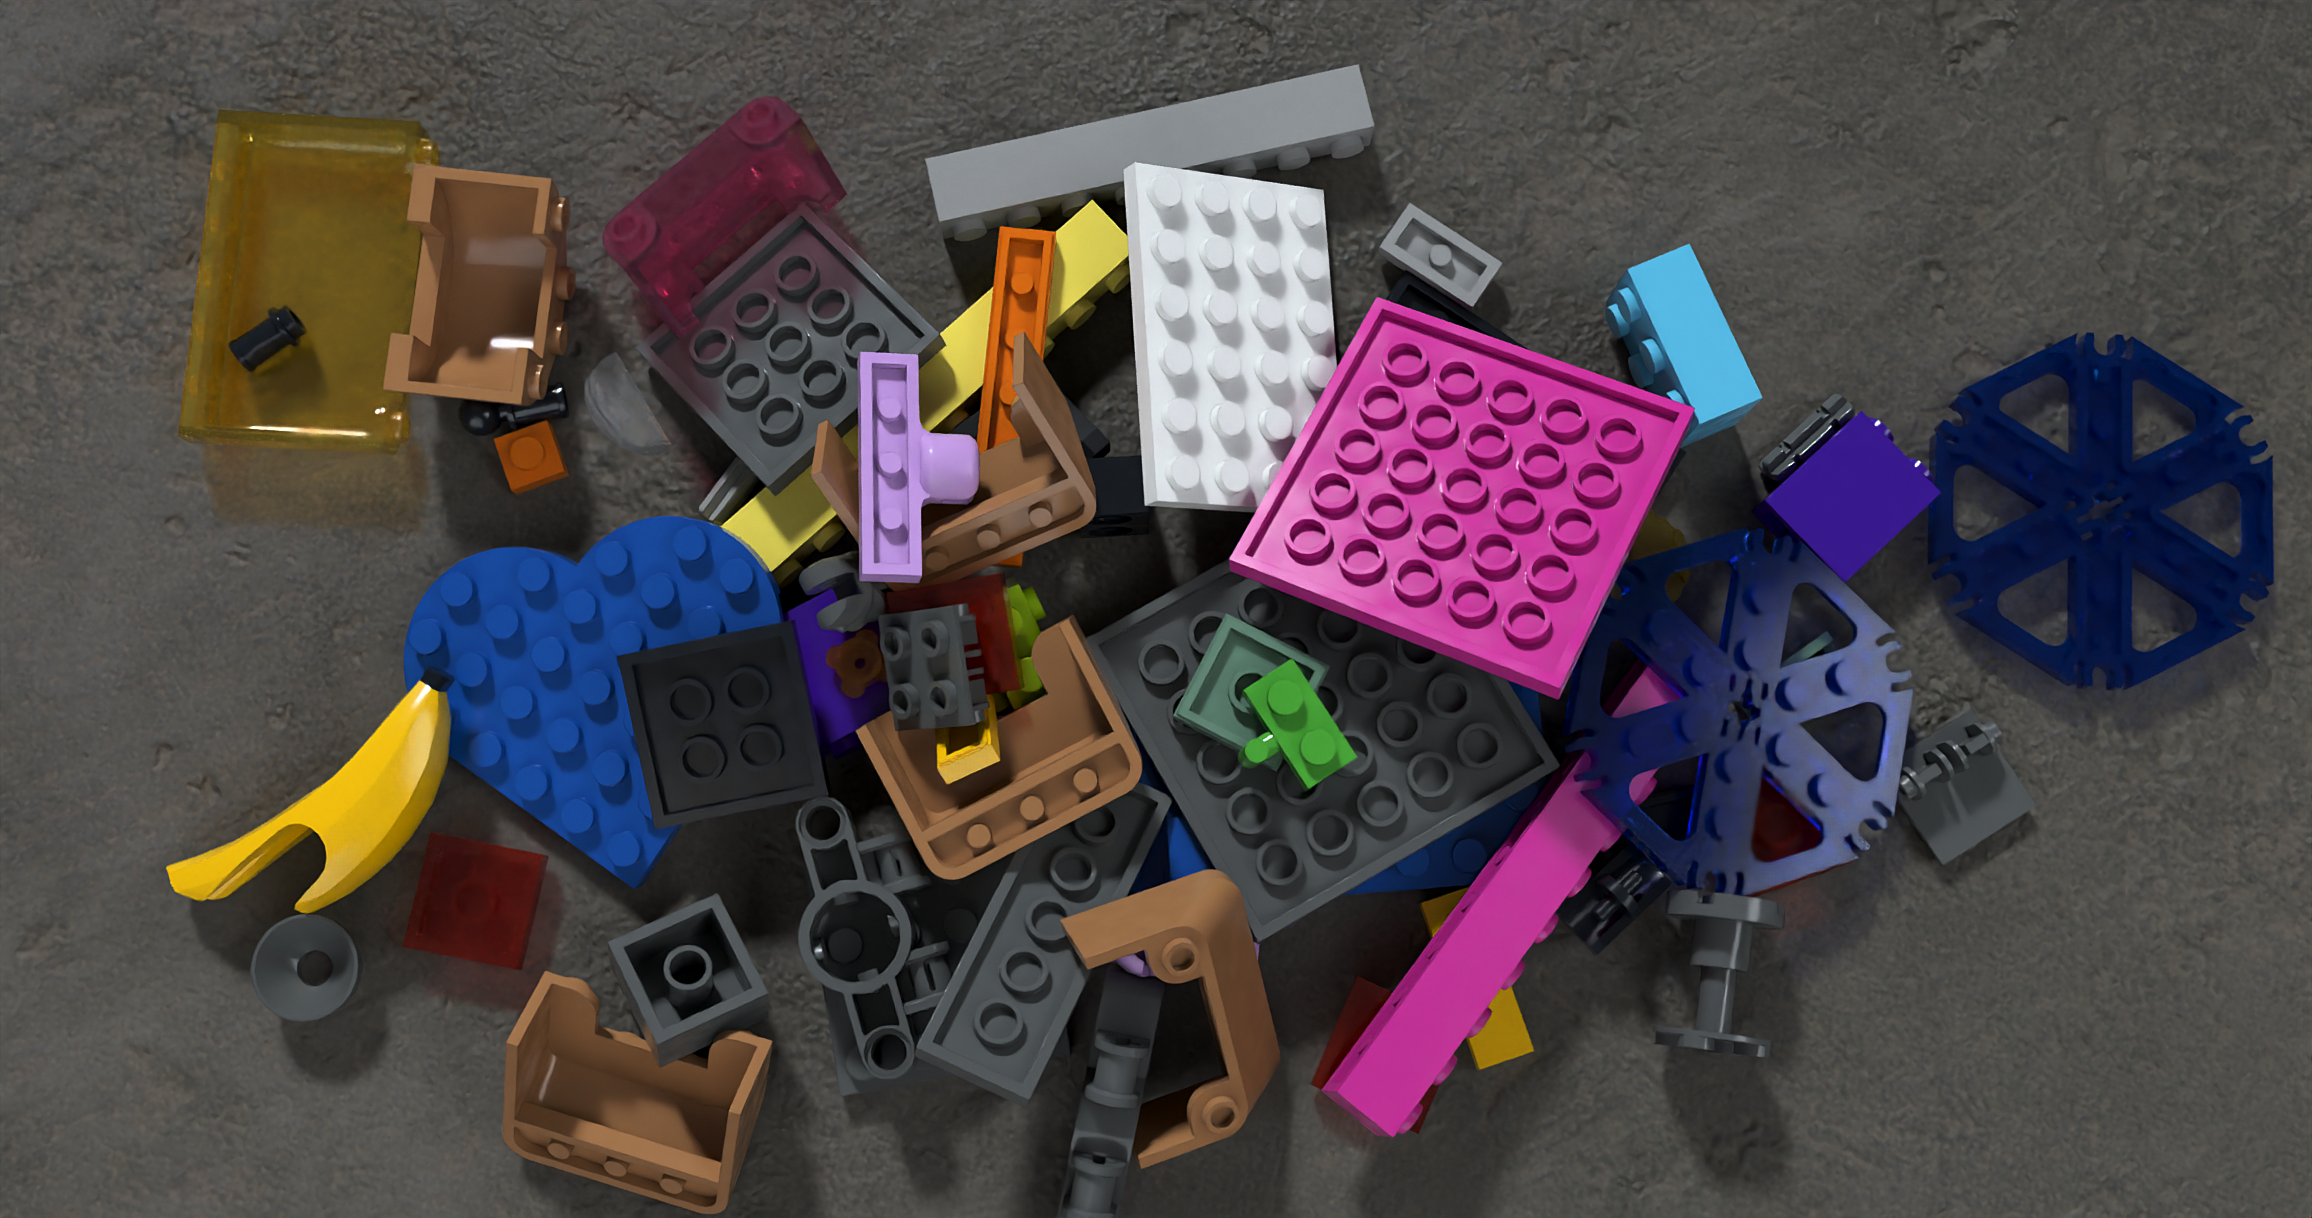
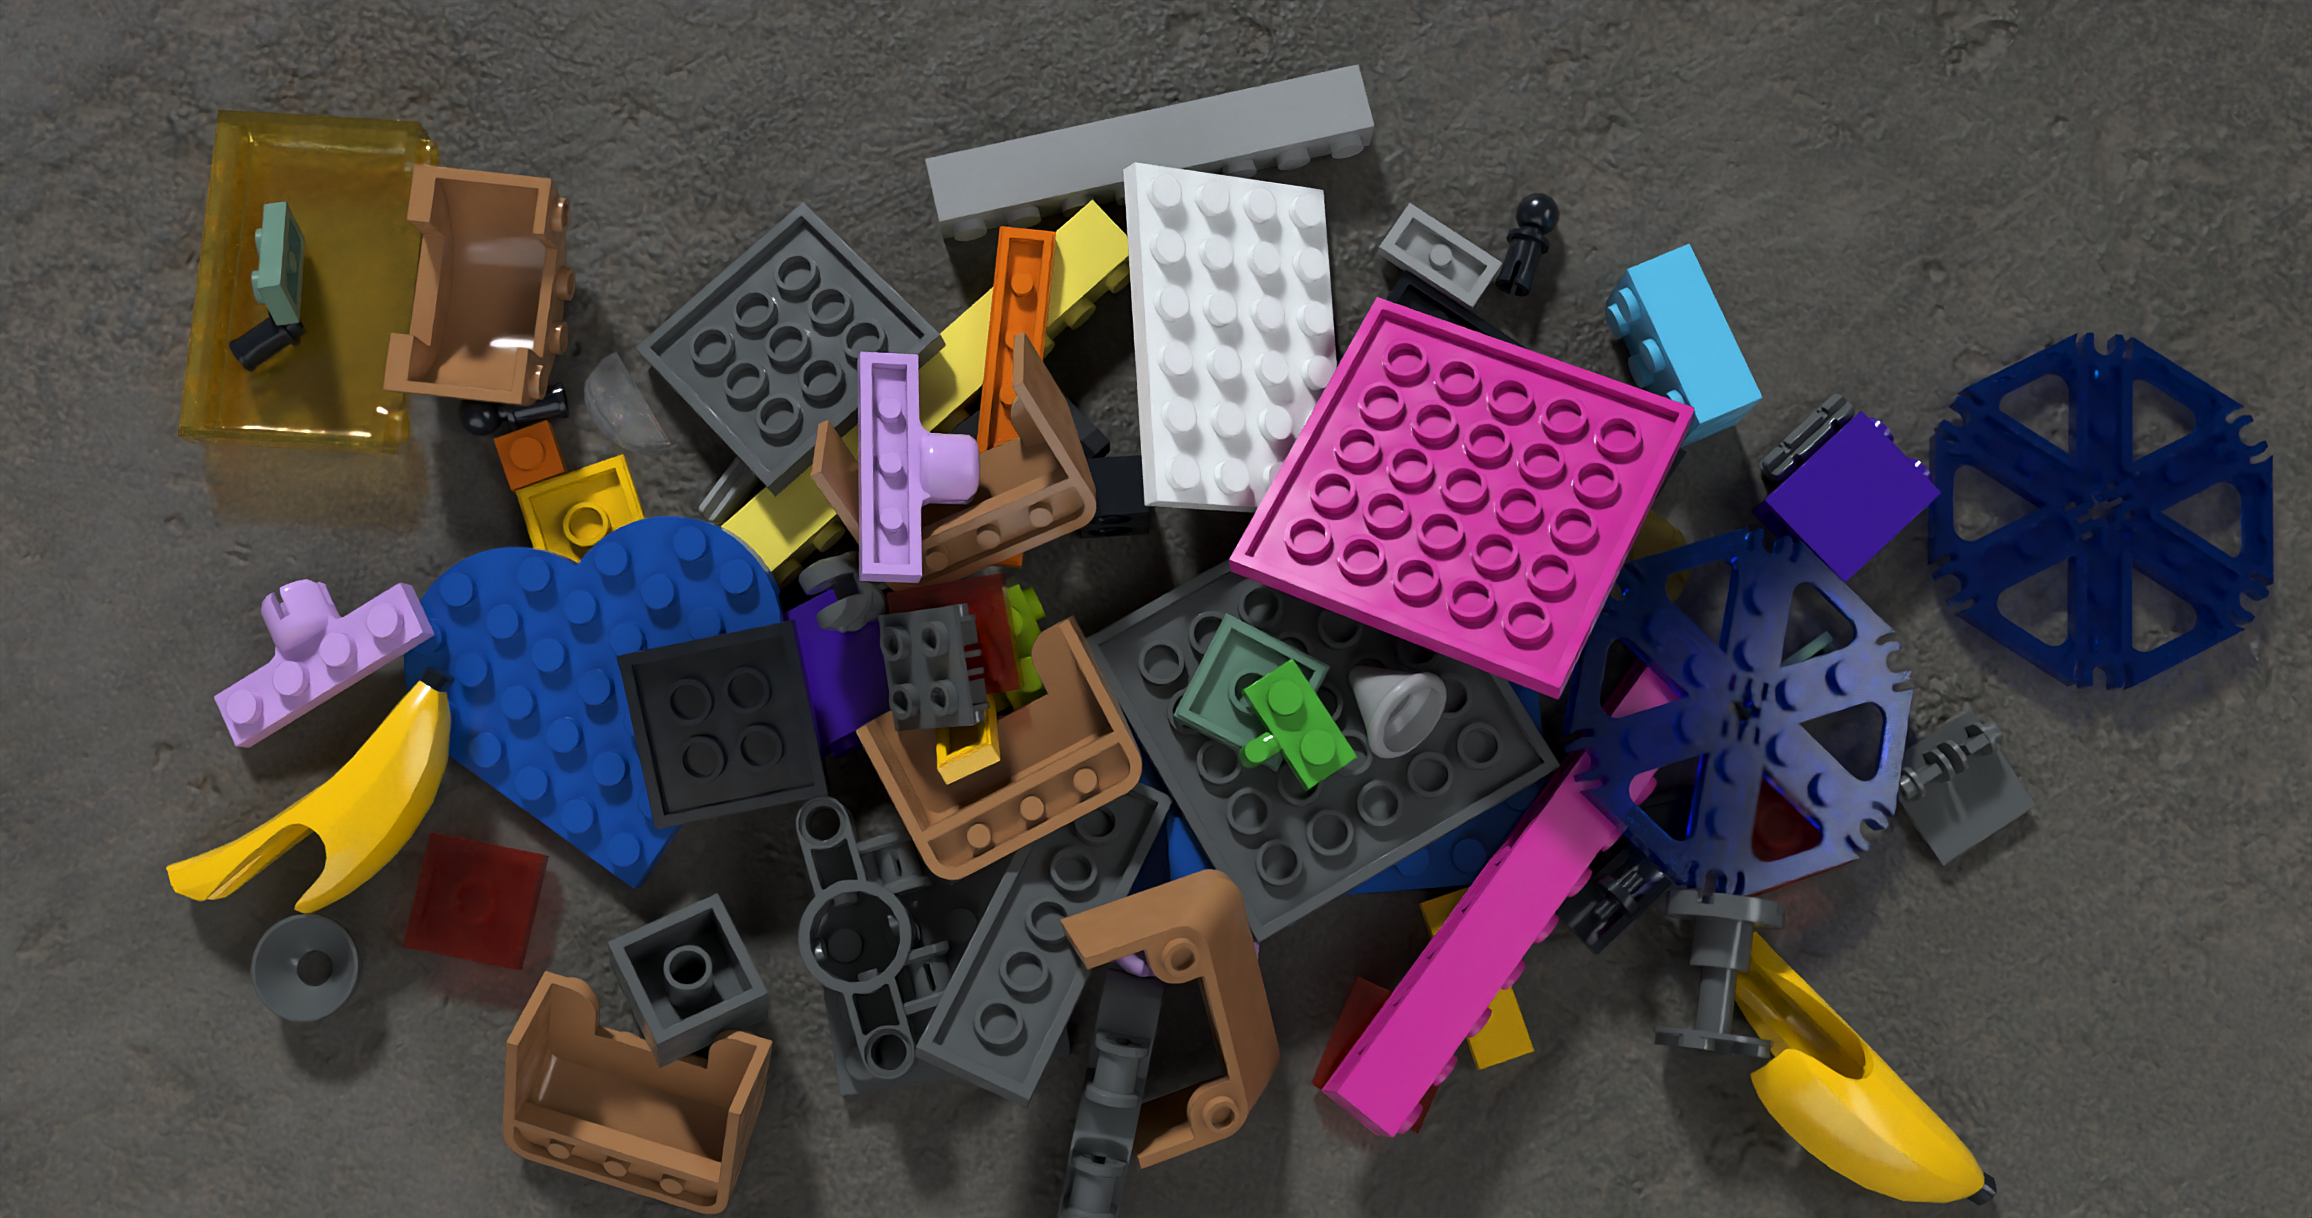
clear pink windscreen [602,96,848,340] -> none
clear orange plate [826,630,888,698] -> none
none -> lavender plate [214,579,435,748]
none -> sand green plate [251,201,305,326]
none -> yellow tile [515,454,646,563]
none -> light grey hat [1349,665,1447,759]
none -> black pin [1495,193,1560,297]
none -> yellow piece [1735,929,1997,1206]

